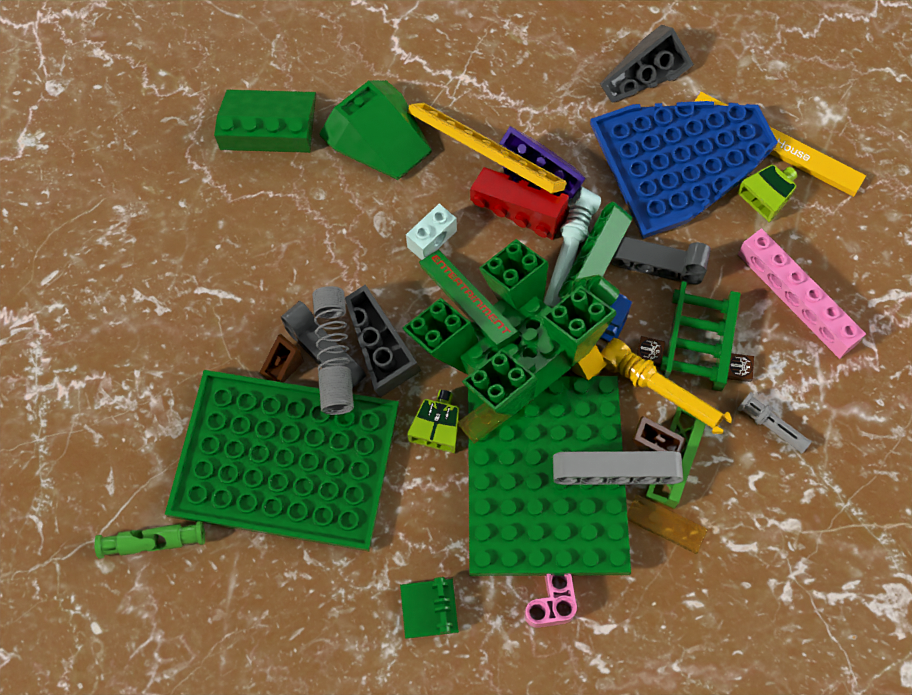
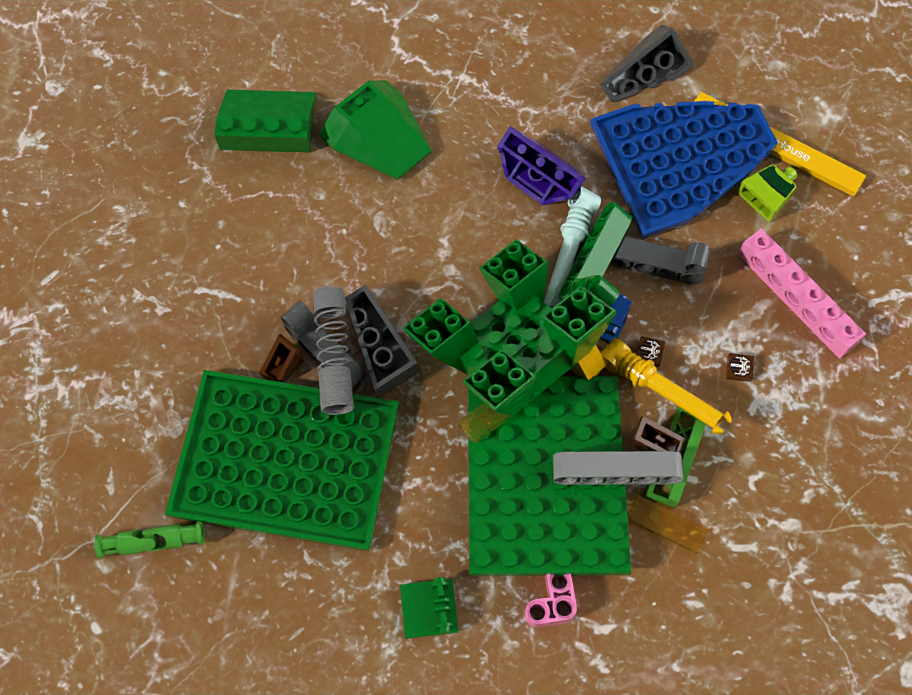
light aqua brick [406,204,457,260] -> none
yellow tile [407,103,567,193] -> none
lime torso [407,390,459,454] -> none
green tile [419,249,519,350] -> none
red wedge [470,167,569,240] -> none
green fence [660,281,741,392] -> none
light grey pin [737,392,812,454] -> none

